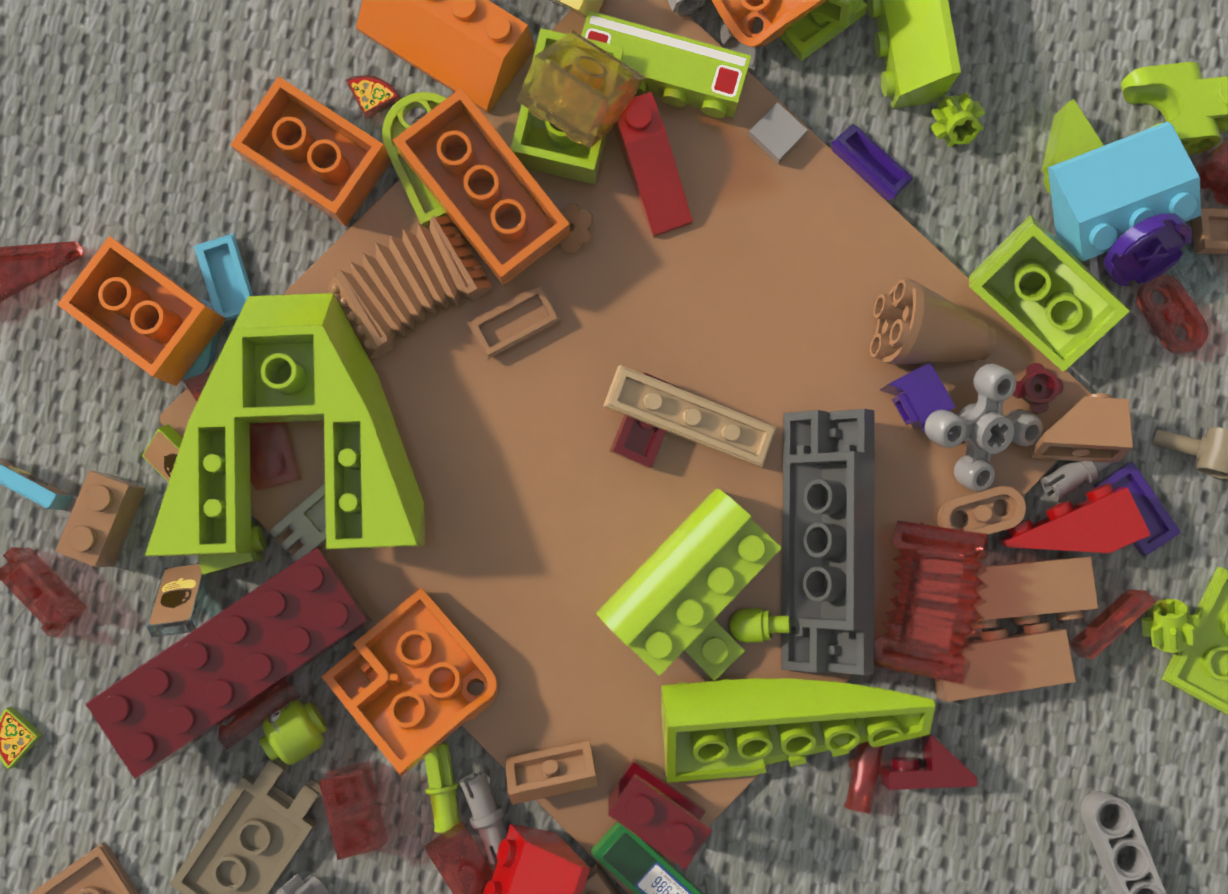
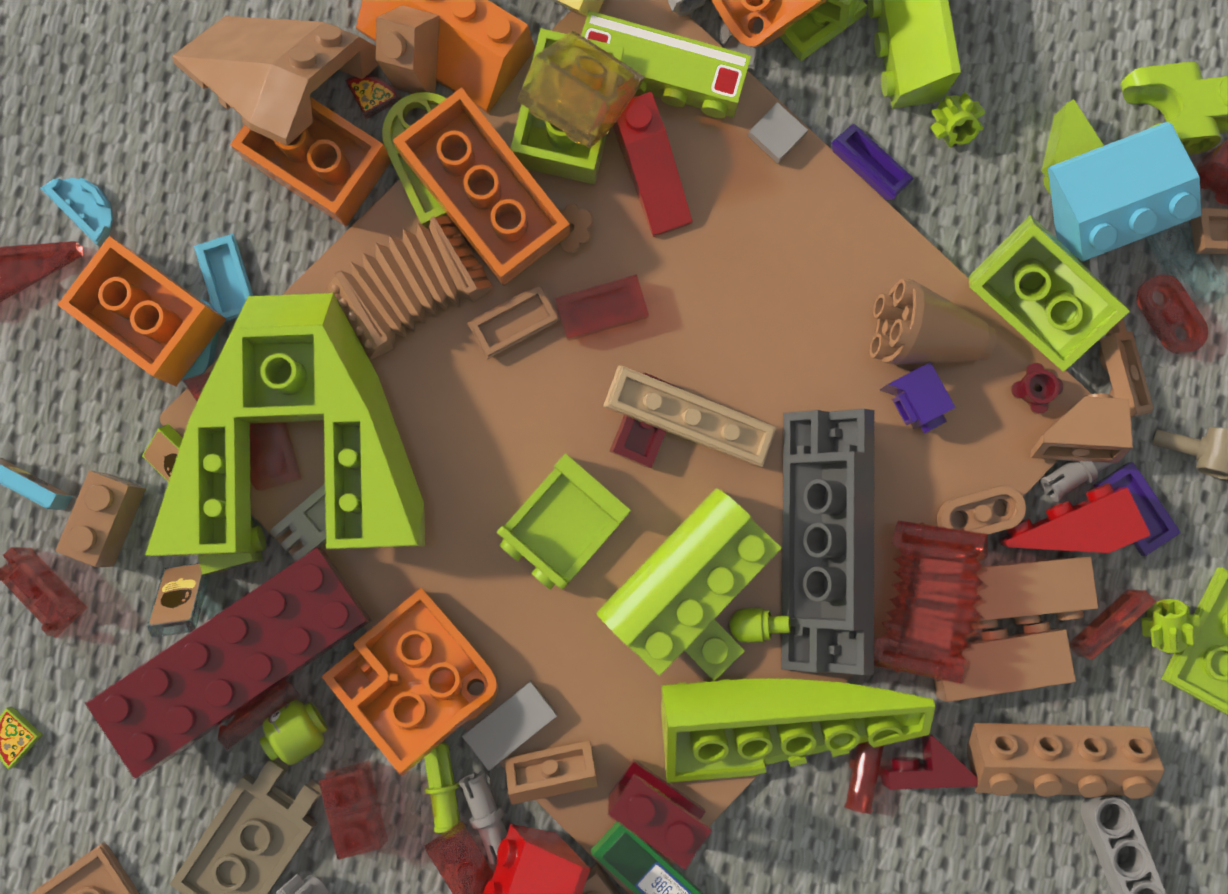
light grey gear [924,364,1043,492] -> none
dark purple tile [1104,213,1192,286] -> none
none -> medium azure tile [40,178,113,247]
none -> medium nougat wedge [172,16,379,146]
none -> medium nougat slope [375,5,440,94]
none -> light grey tile [462,680,558,771]
none -> lime panel [497,453,631,590]
none -> clear red plate [555,274,649,341]
none -> medium nougat brick [967,723,1165,799]
none -> medium nougat hinge [1099,318,1154,418]

